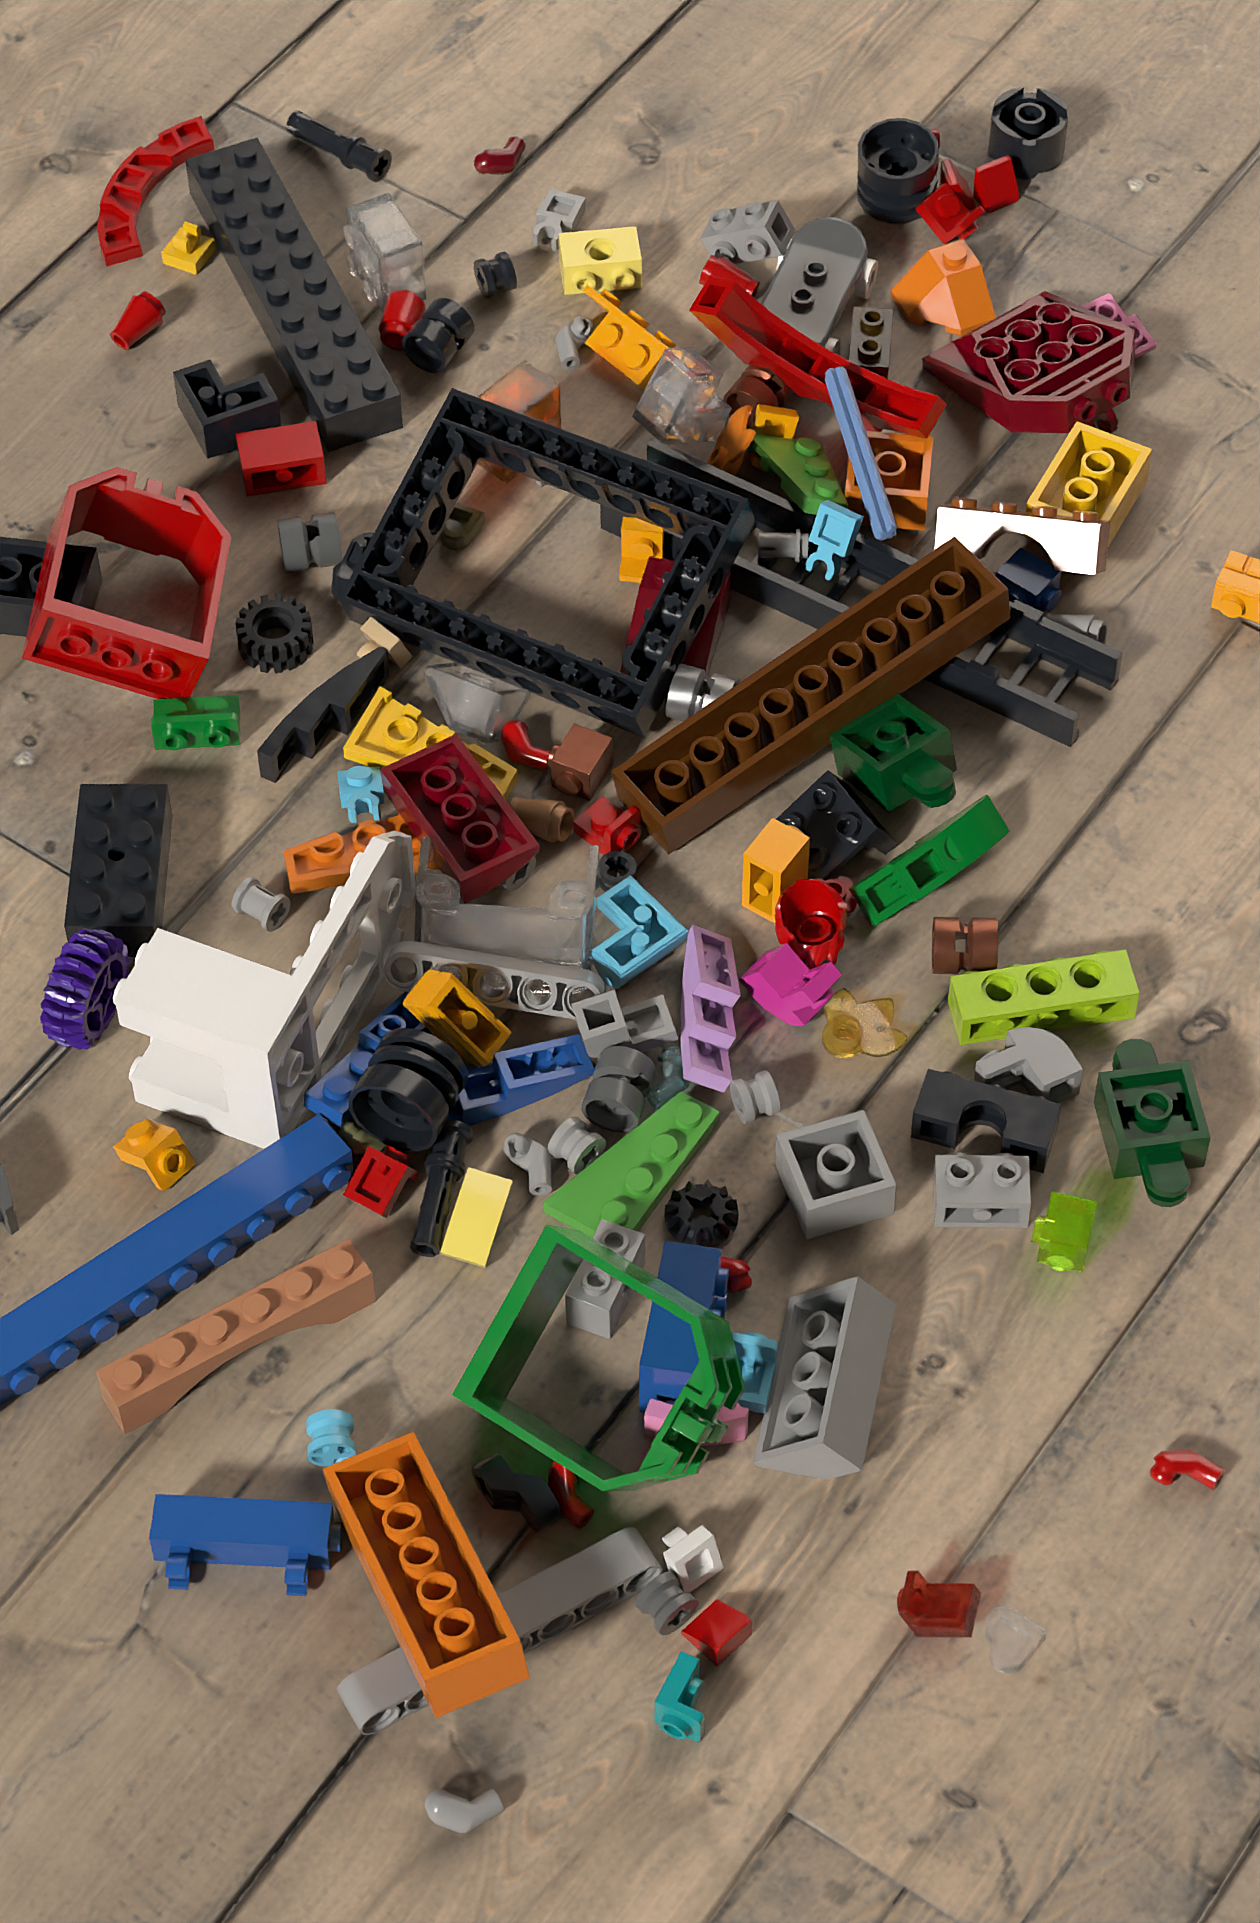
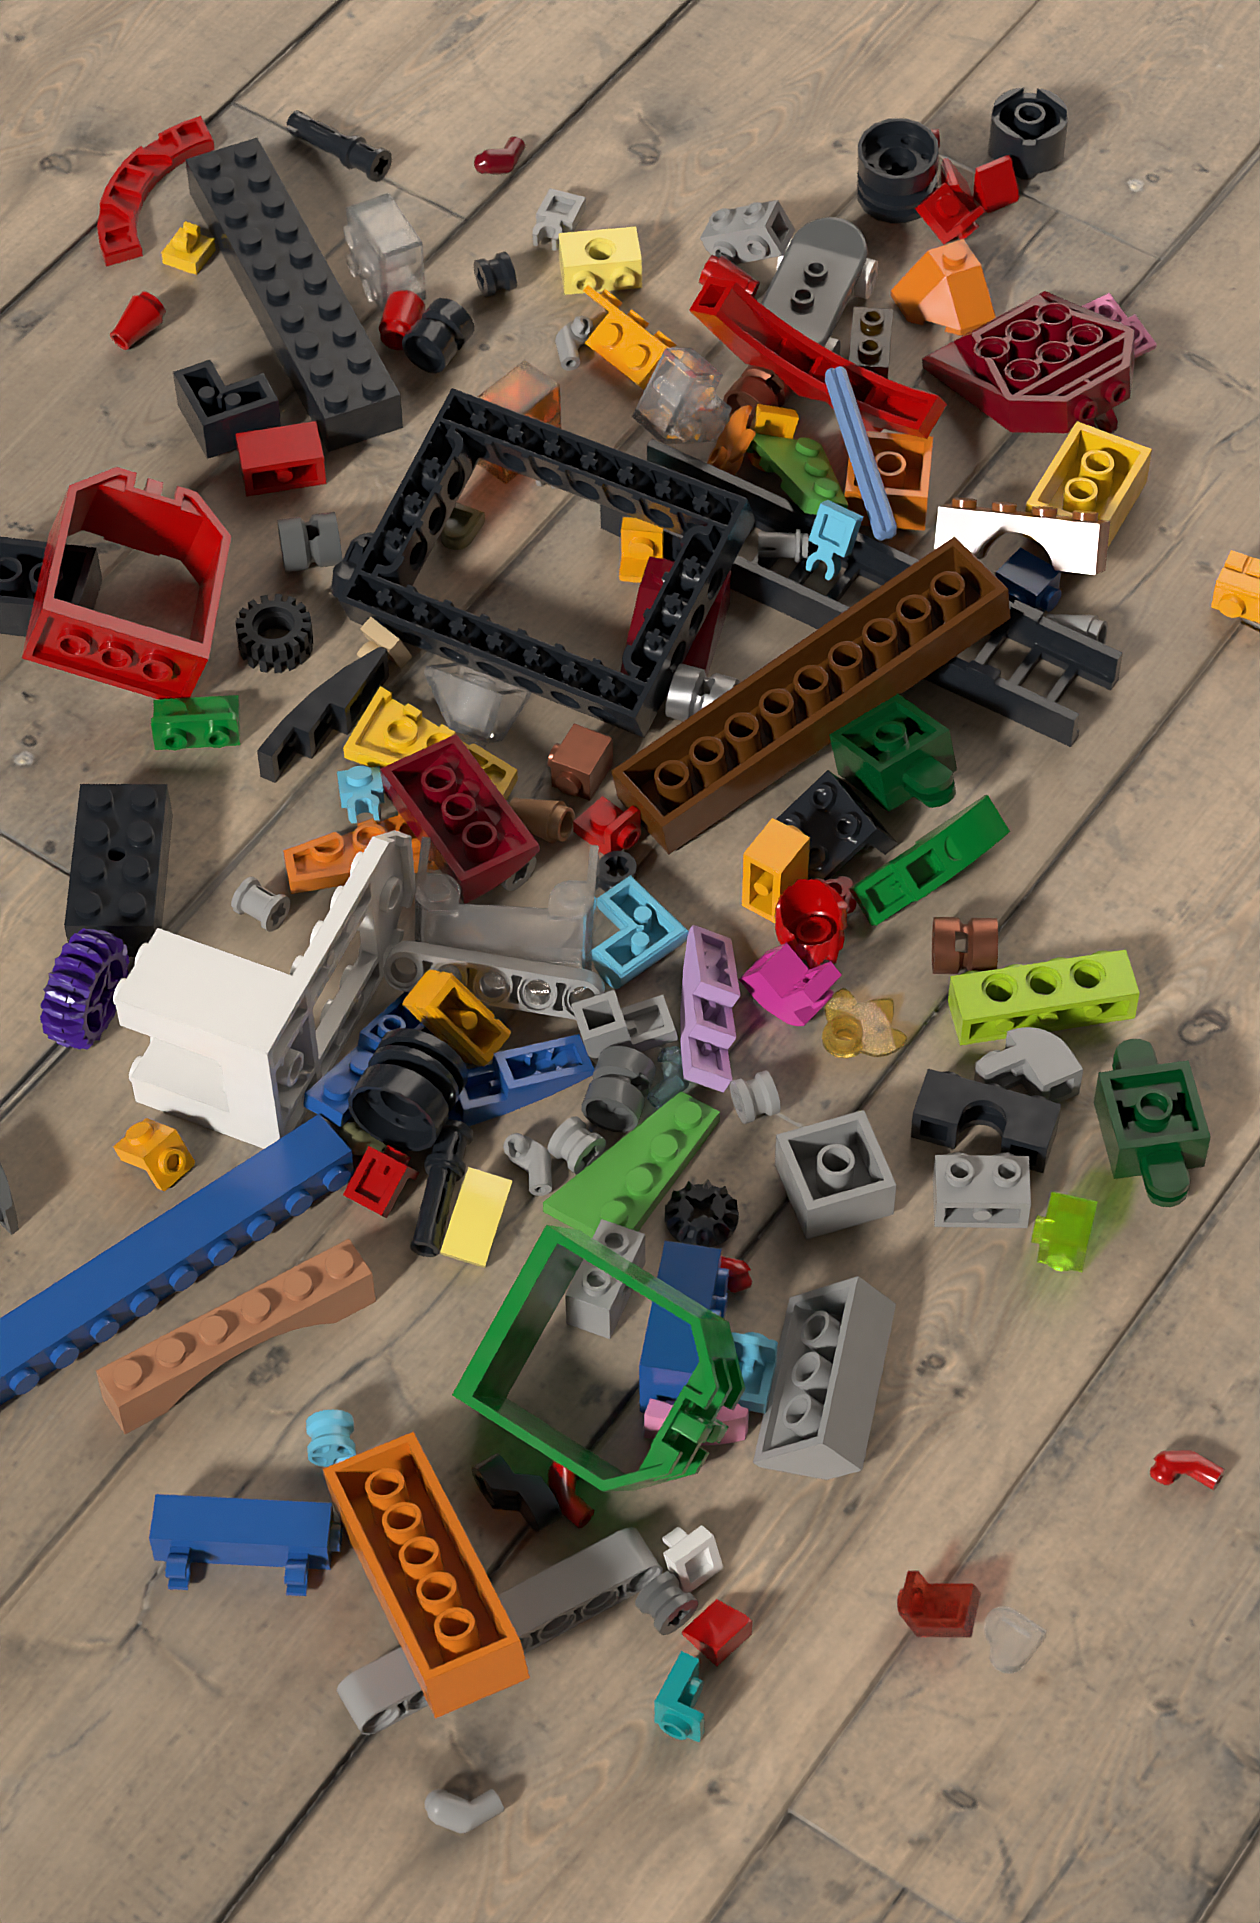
red arm [501,720,551,771] -> none

